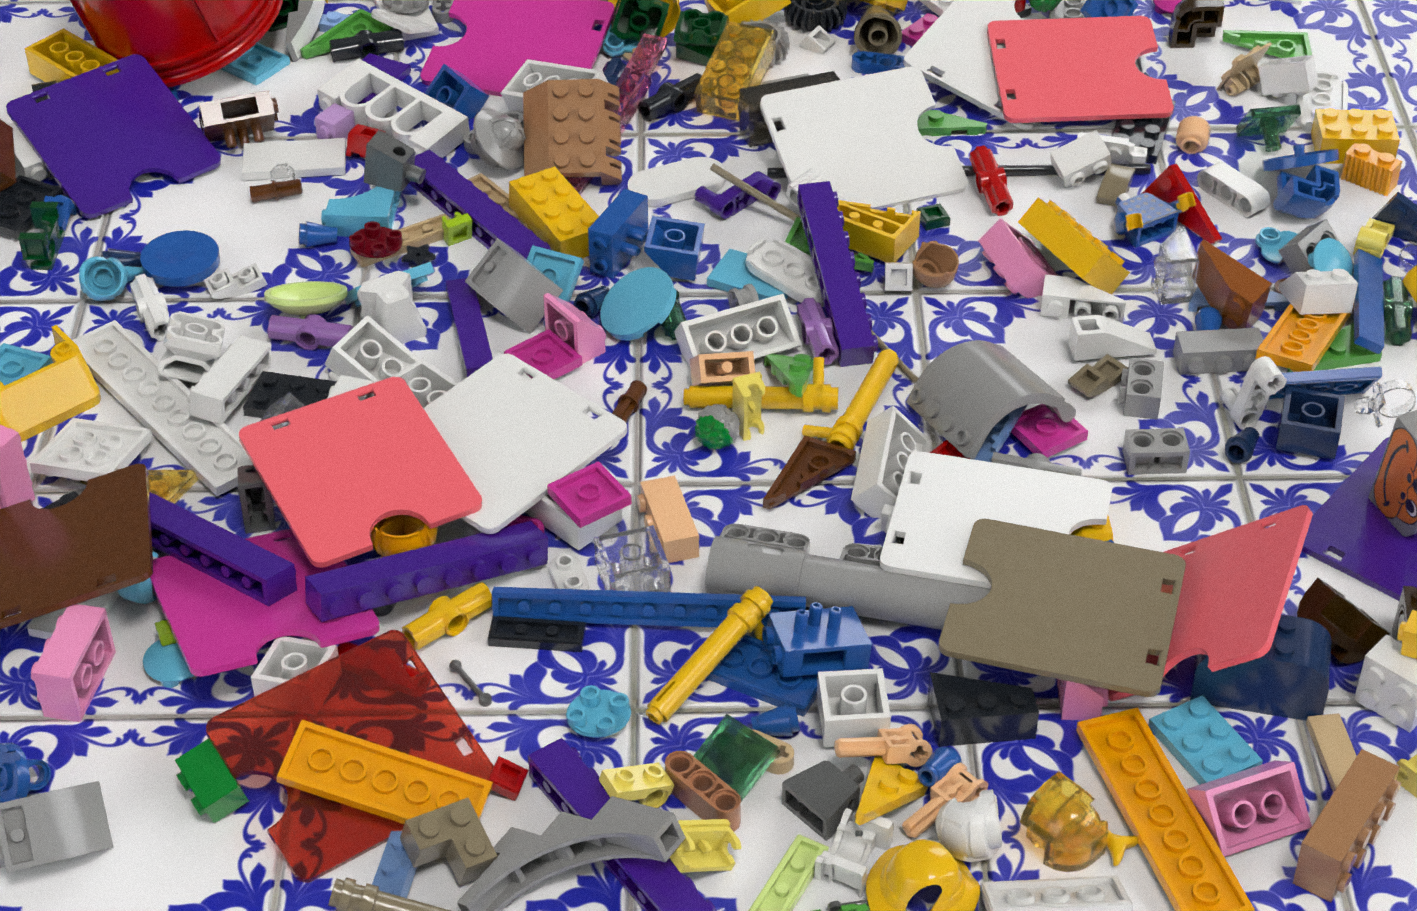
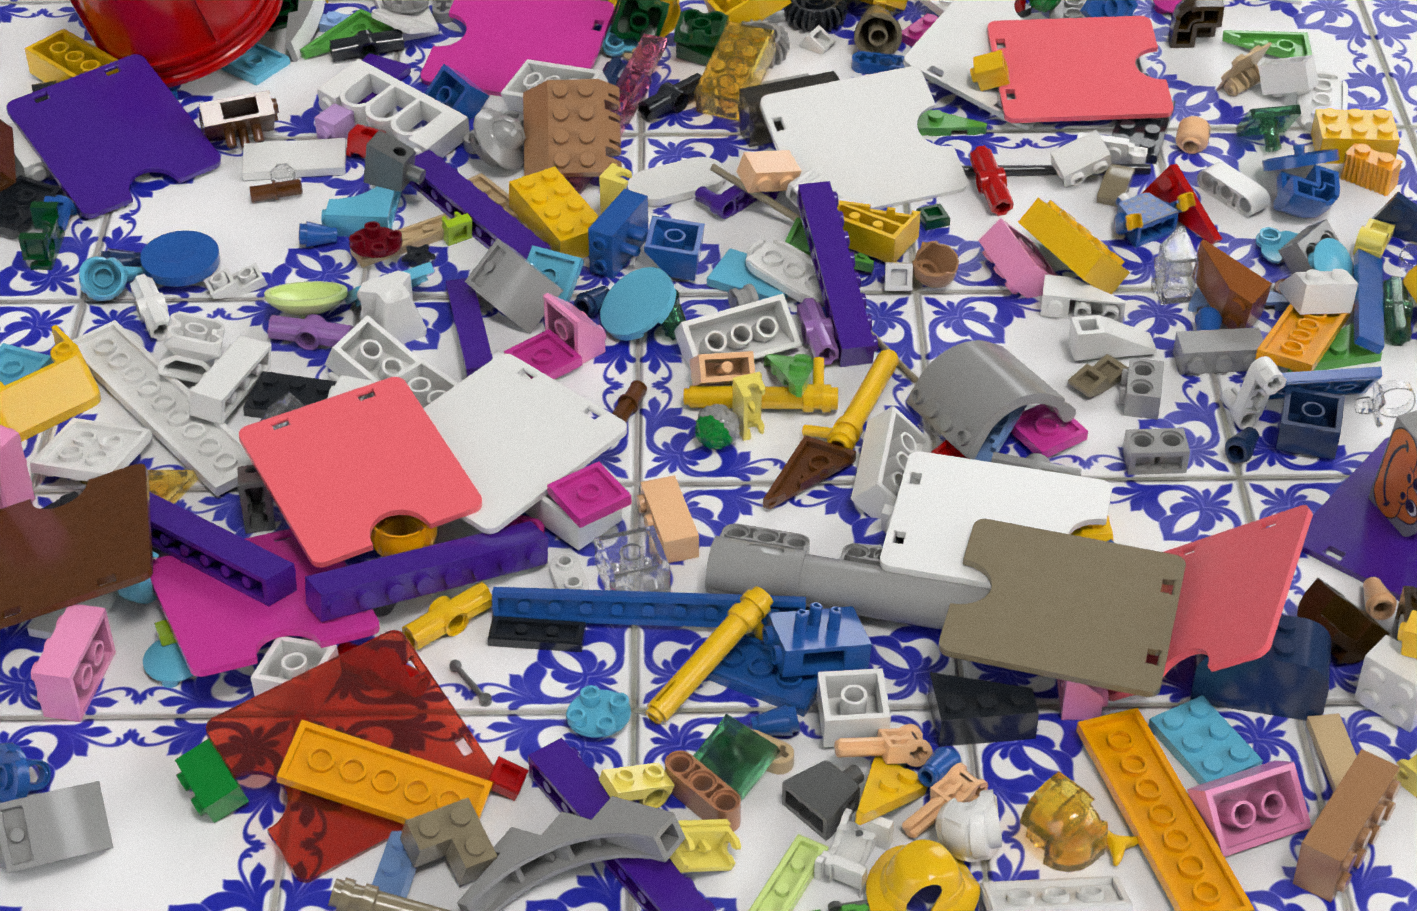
none -> light yellow hinge [599,163,632,214]
none -> light nougat brick [736,150,801,193]
none -> yellow brick [970,50,1010,91]
none -> light nougat cone [1363,577,1397,620]

